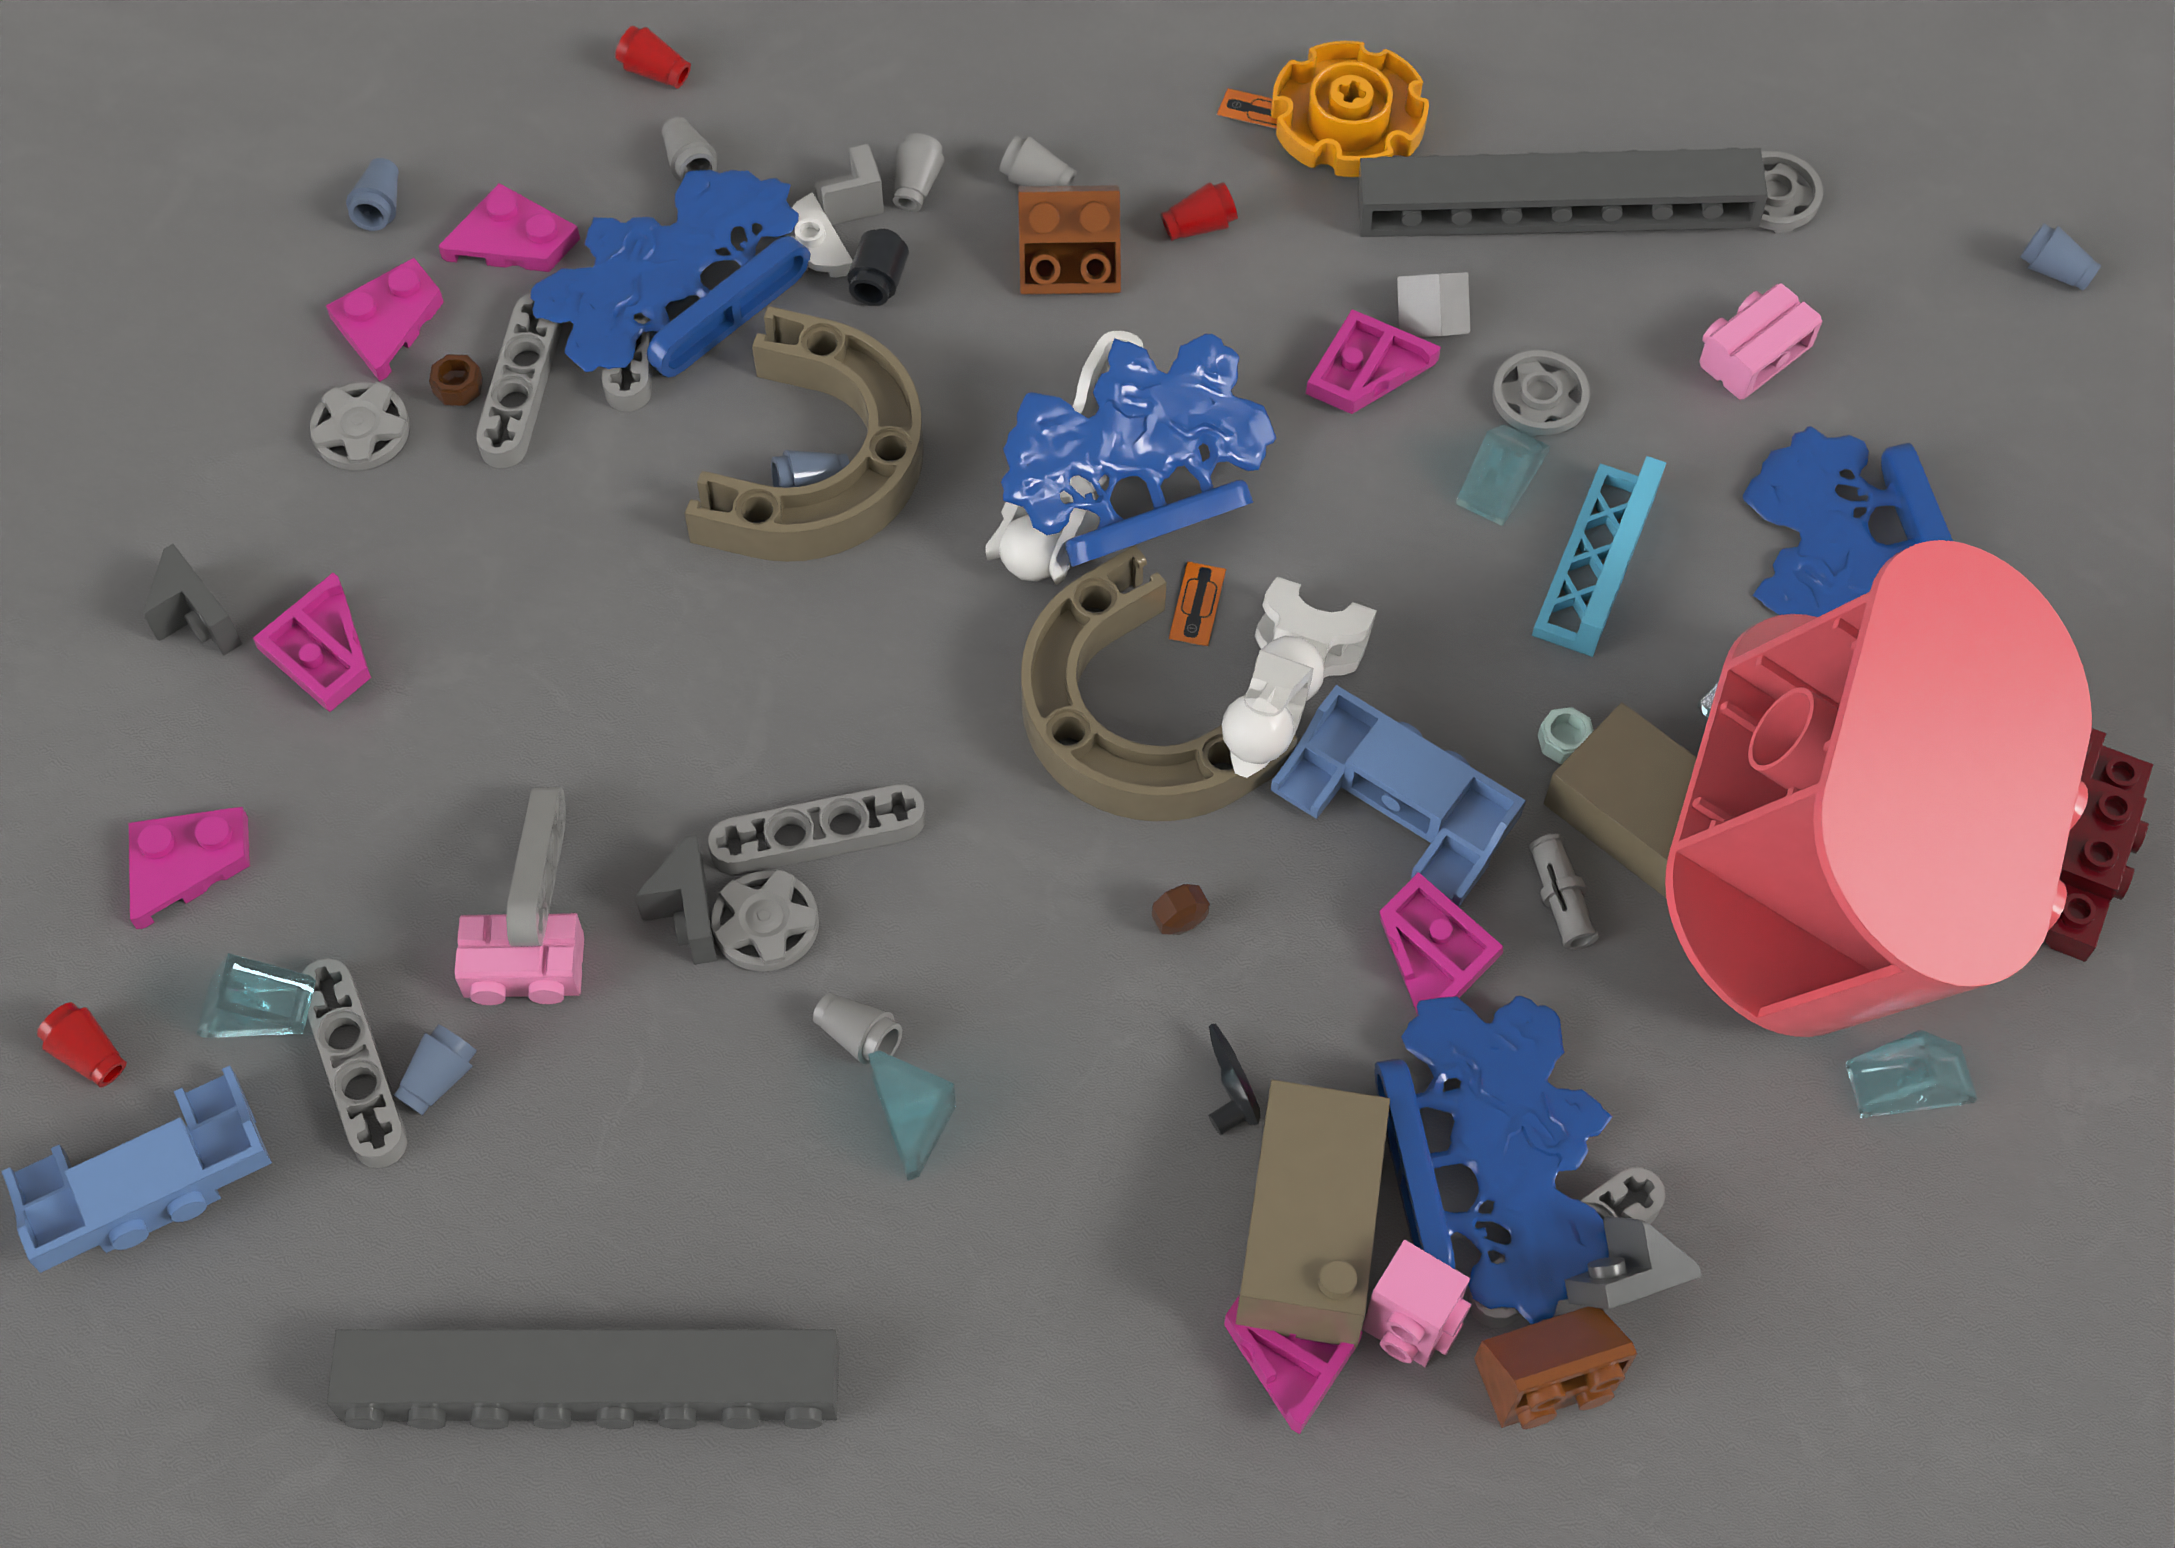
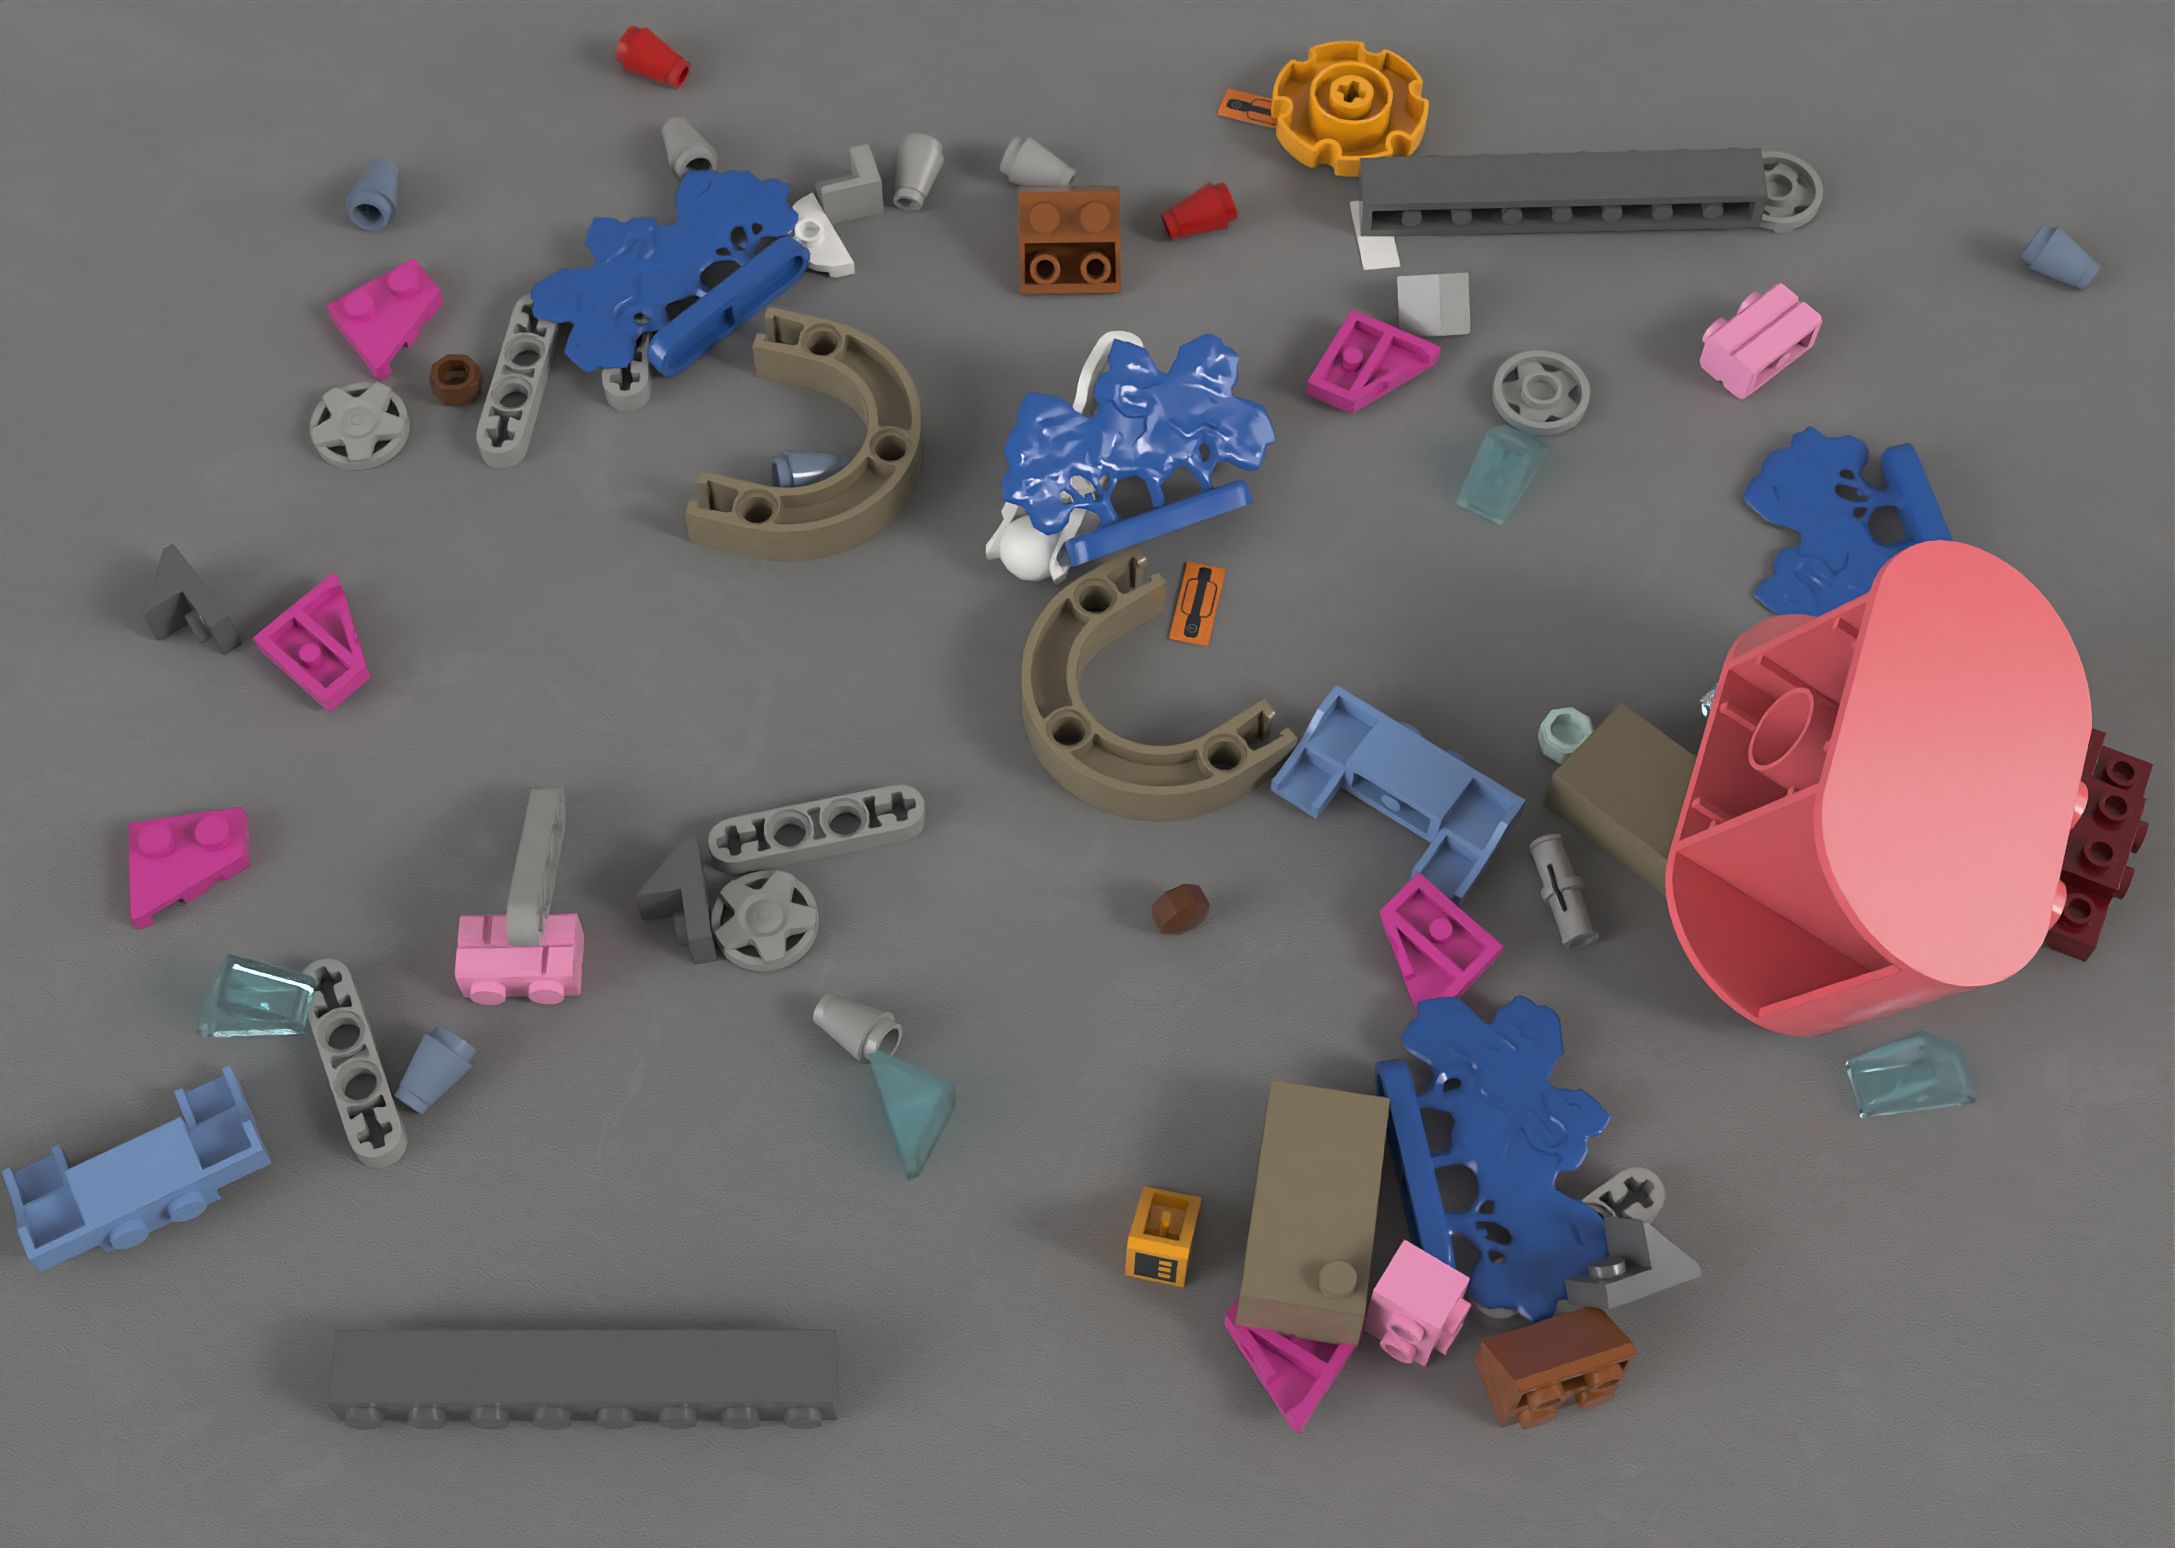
red cone [37,1002,127,1088] -> none
dark pink wing [438,183,580,272] -> none
black brick [847,229,909,306] -> none
black bar [1208,1024,1260,1135] -> none
white piece [1222,577,1377,778] -> none
medium azure fence [1532,456,1667,657] -> none
none -> light orange slope [1125,1186,1202,1288]
none -> white sticker [1349,201,1401,270]

